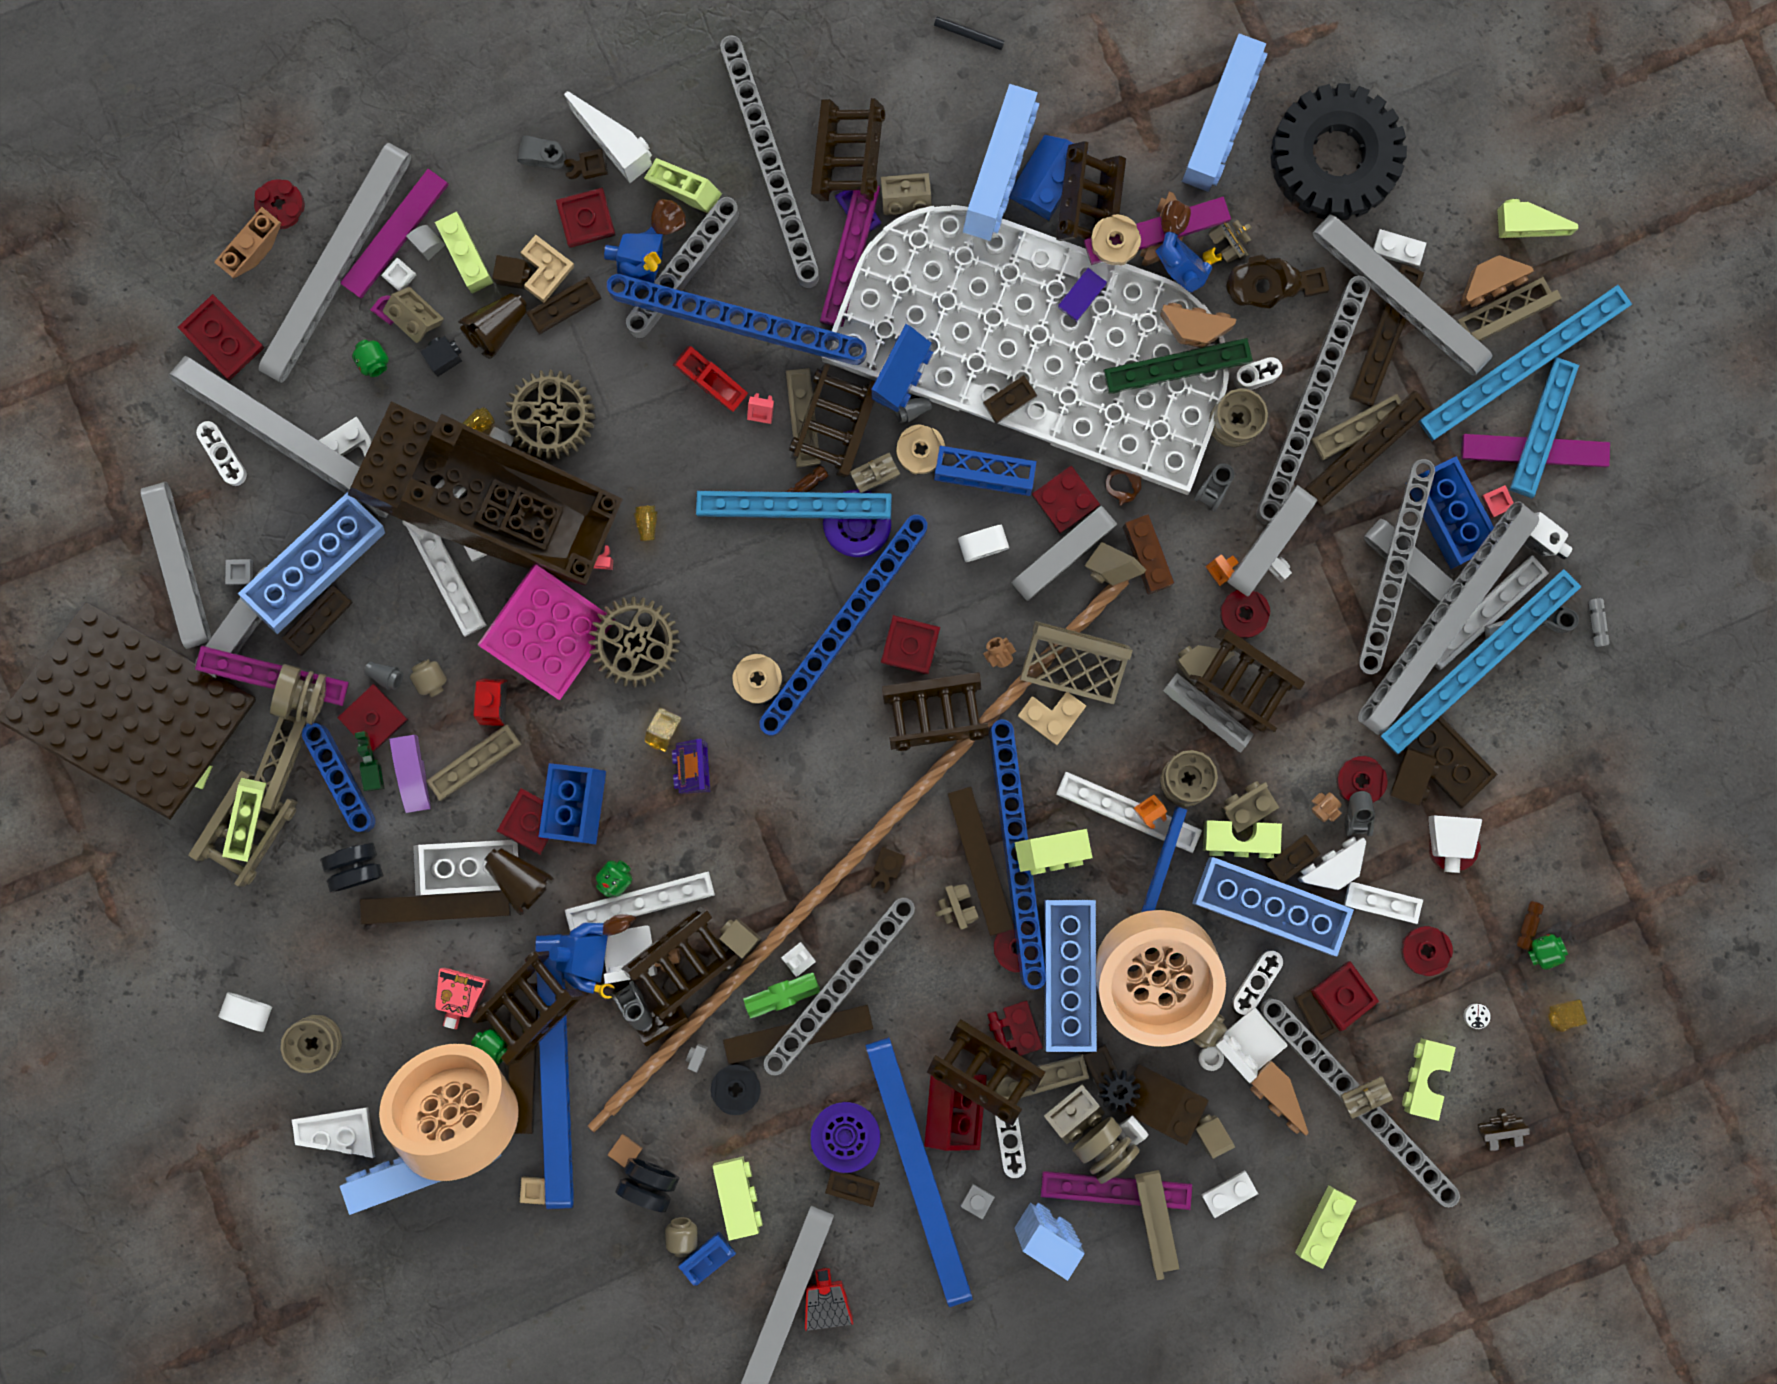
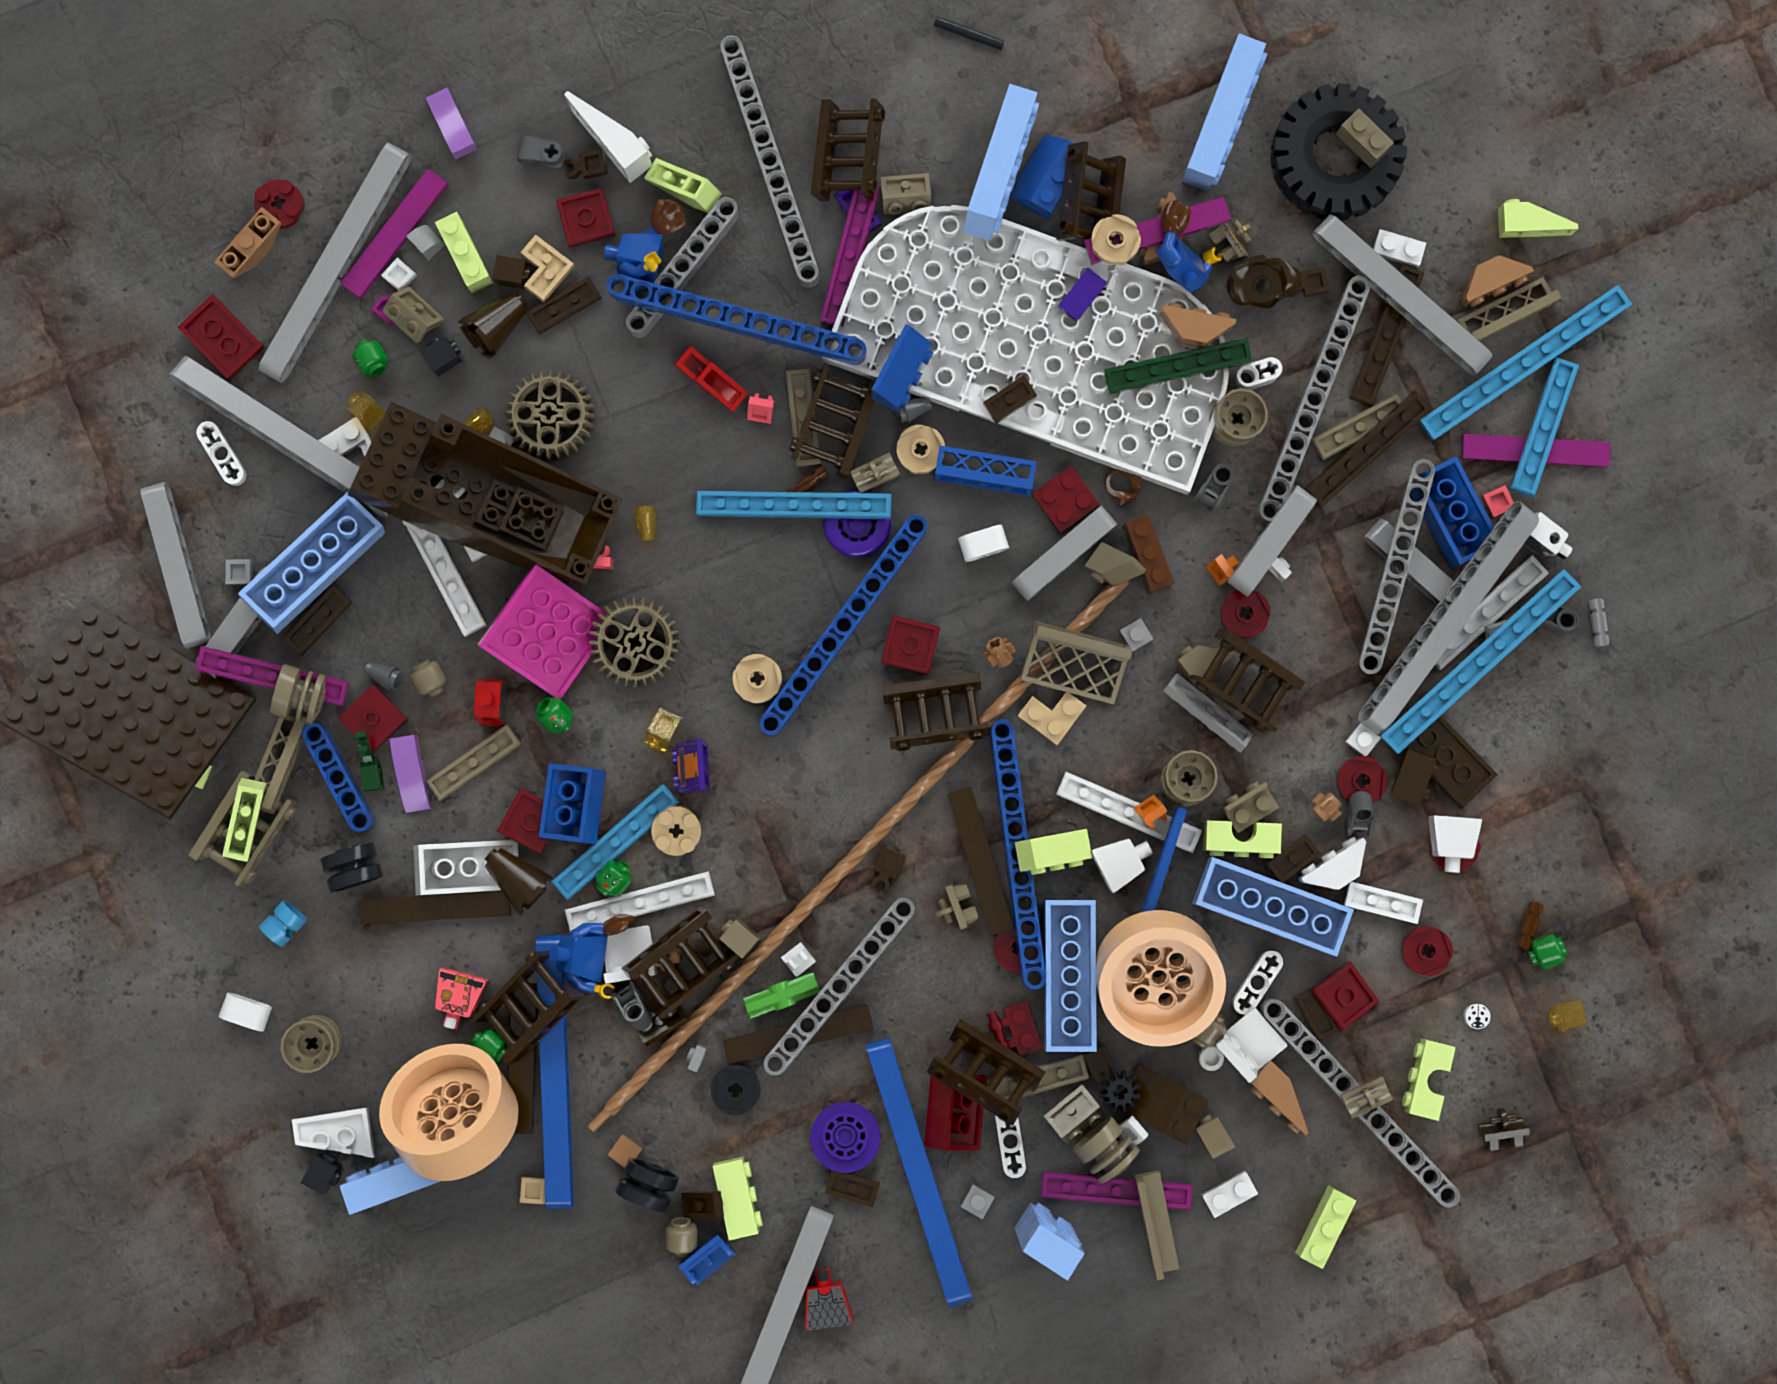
none -> dark azure wheel [259,900,307,947]
none -> black brick [301,1152,342,1195]
none -> clear yellow bracket [346,390,386,430]
none -> medium lavender slope [426,88,477,159]
none -> green head [536,697,573,733]
none -> dark azure tile [552,784,680,900]
none -> tan plate [651,805,701,856]
none -> dark brown plate [681,1191,724,1218]
none -> white torso [1091,839,1153,893]
none -> light grey plate [1119,618,1153,652]
none -> dark tan brick [1336,109,1394,168]
none -> white plate [1345,723,1381,756]

